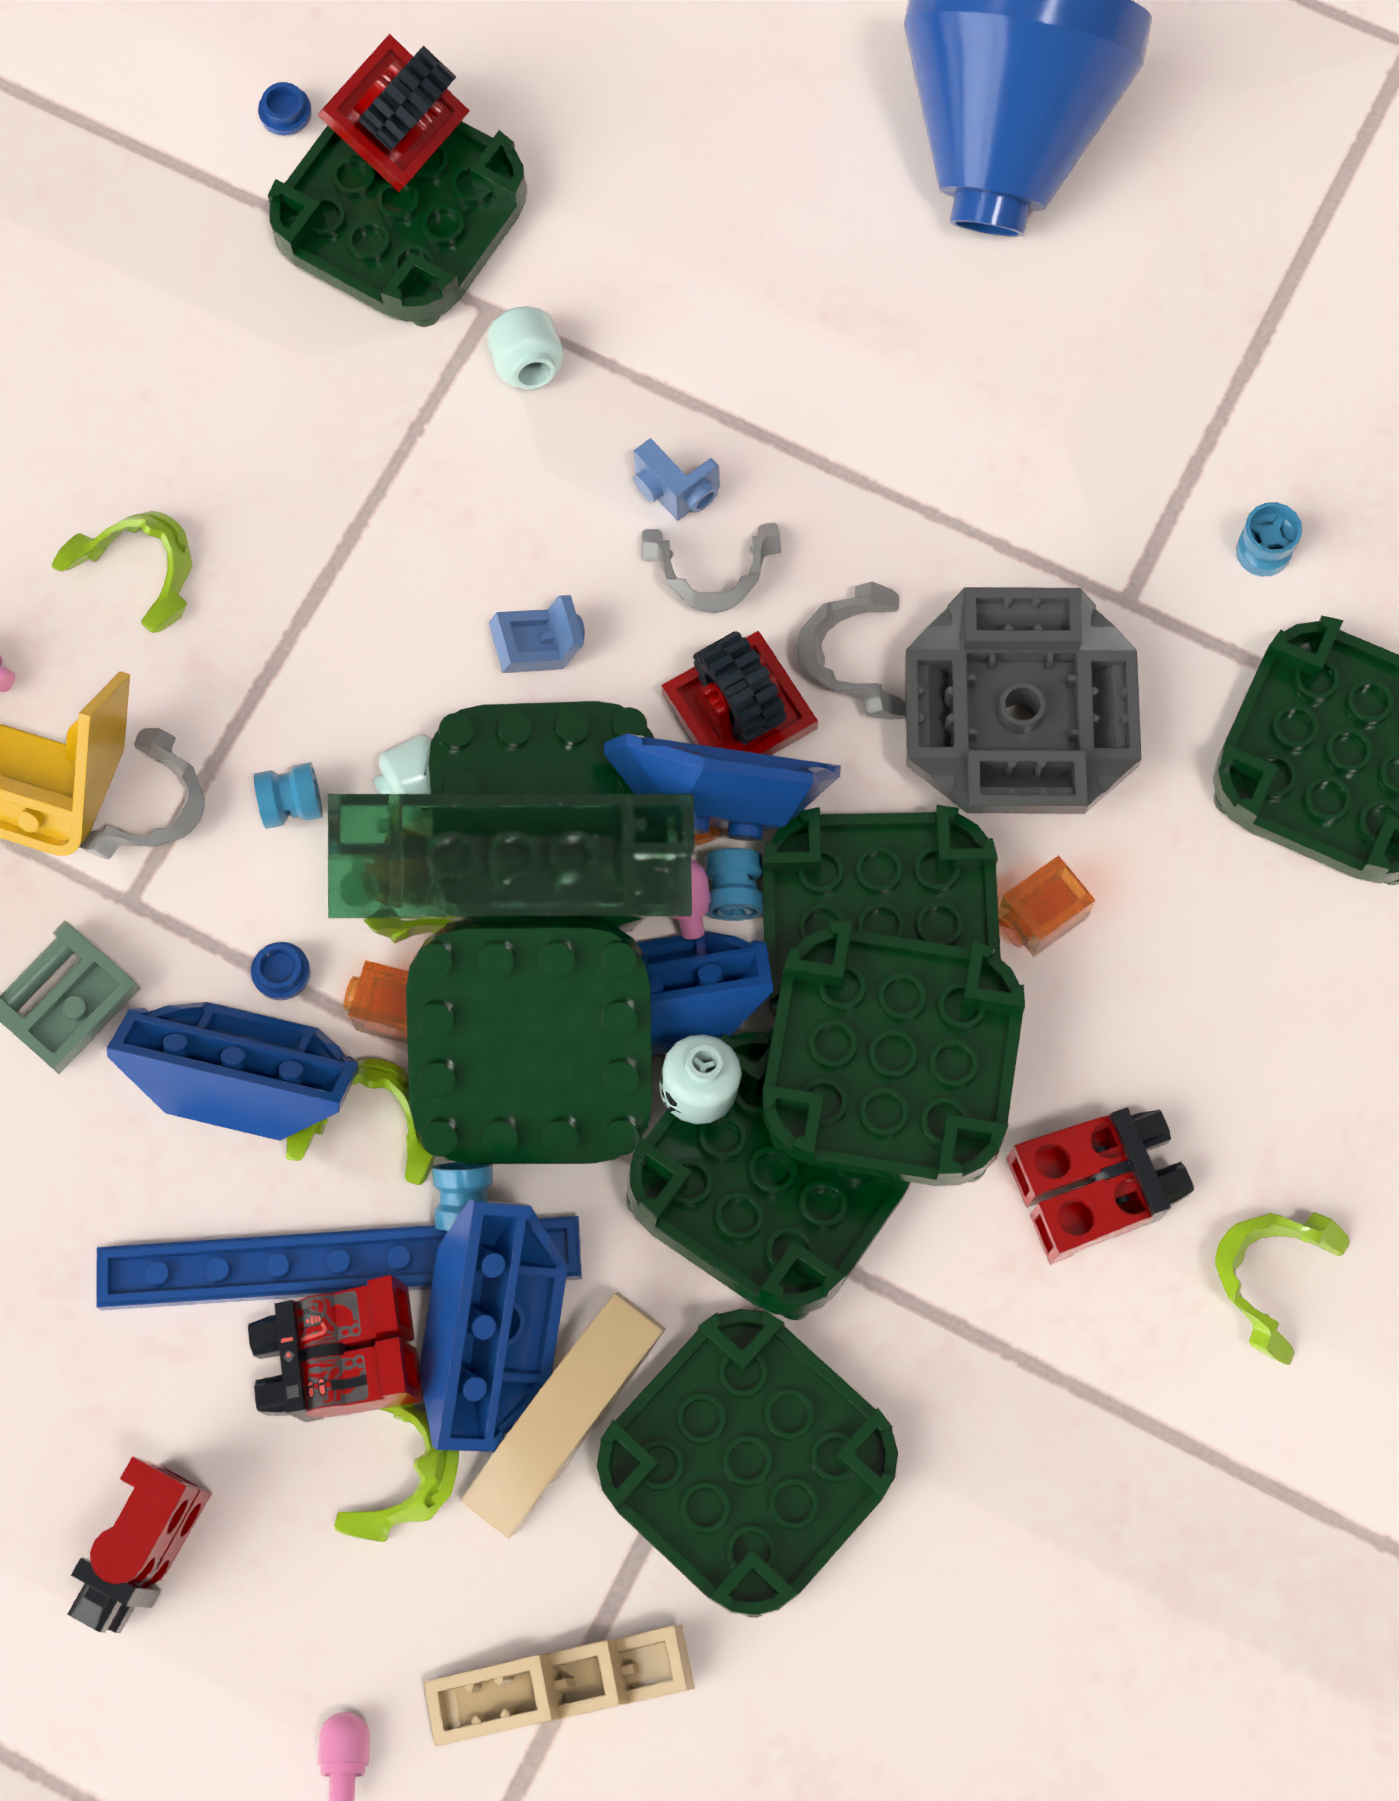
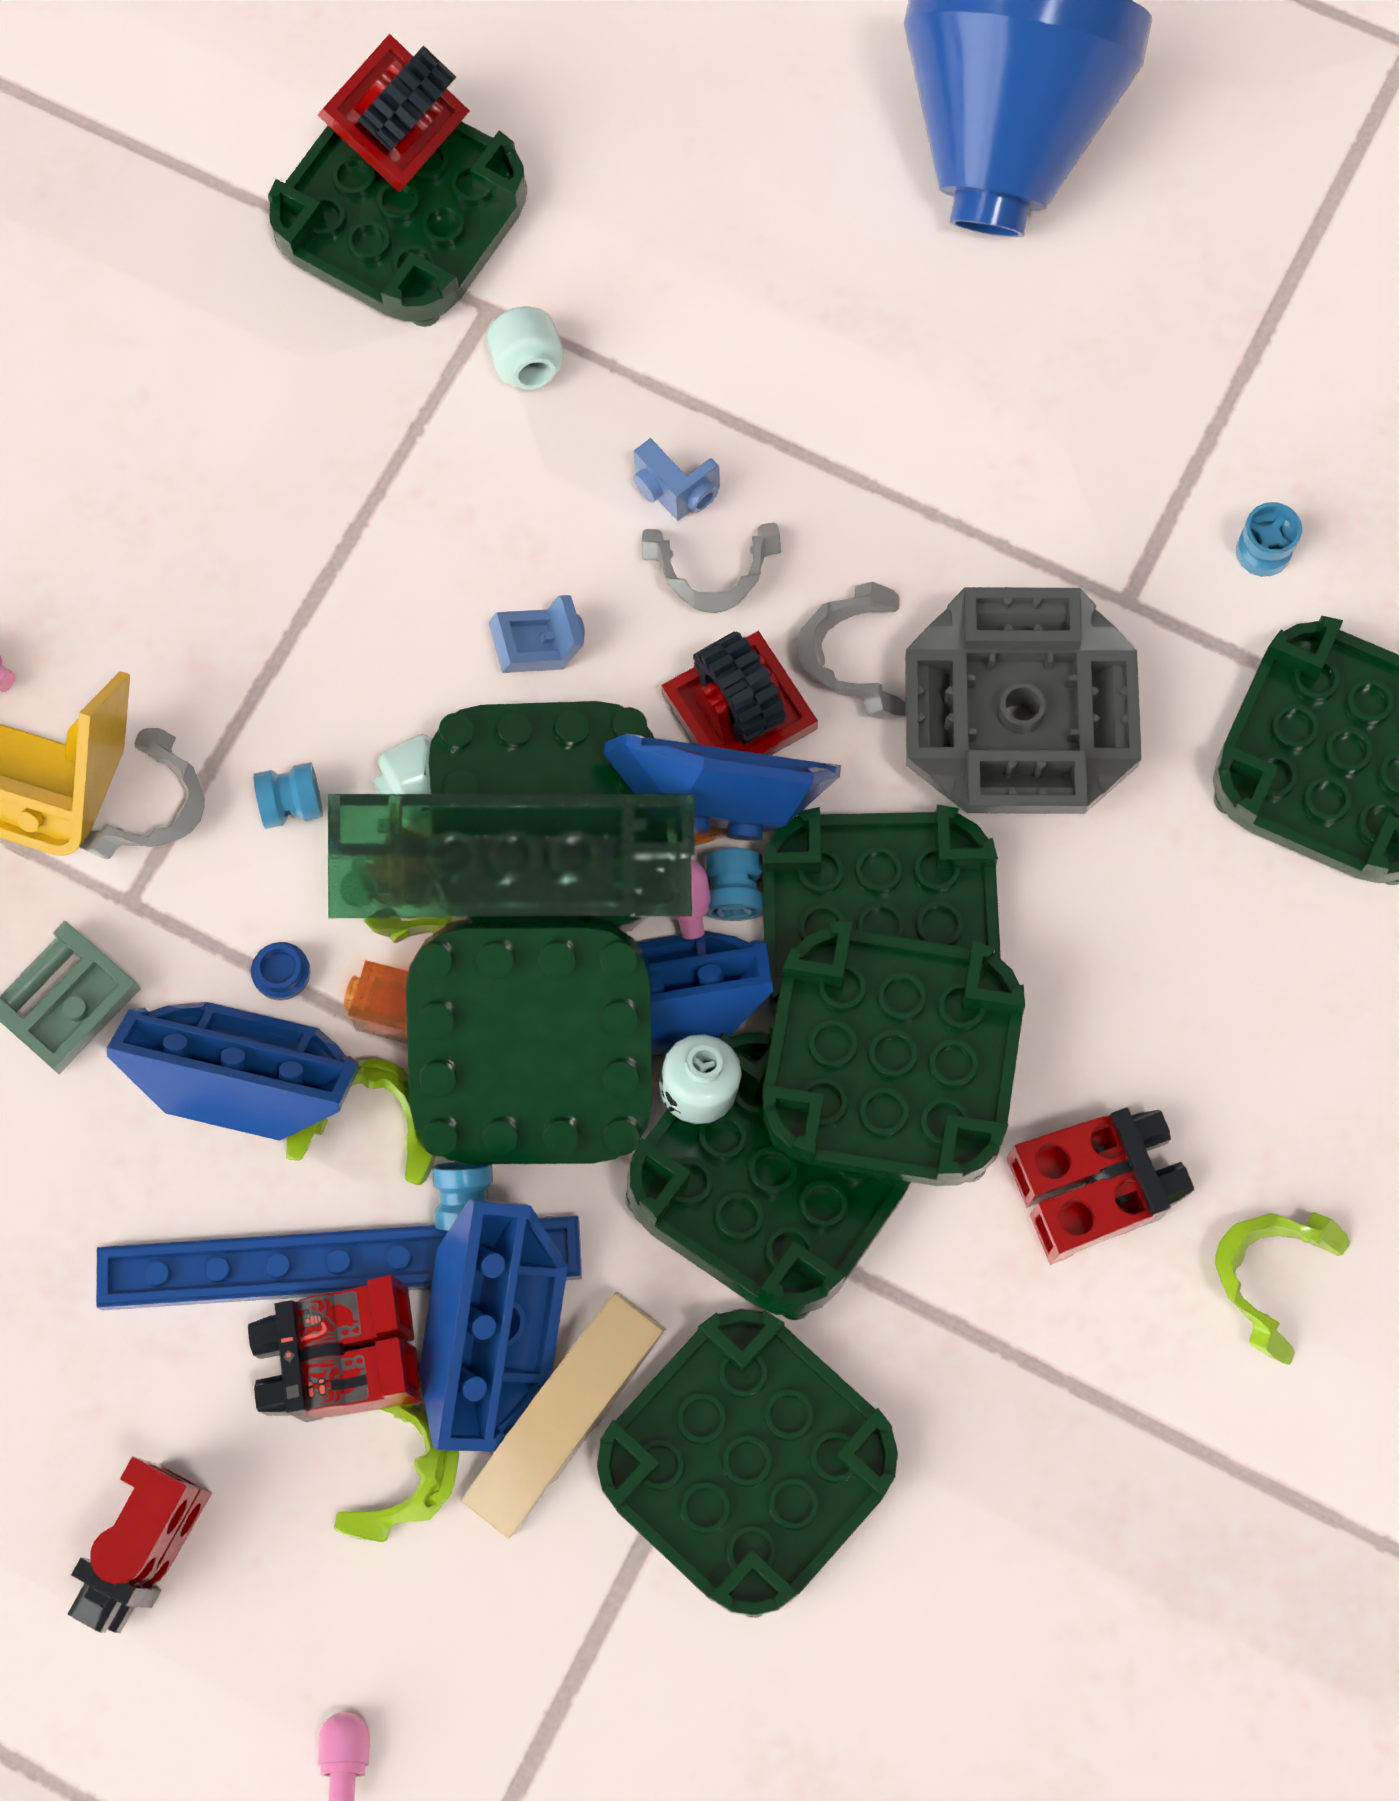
lime helmet [51,511,193,633] -> none
blue plate [258,82,312,135] -> none
tan slope [424,1625,695,1747] -> none
clear orange brick [998,855,1096,957] -> none

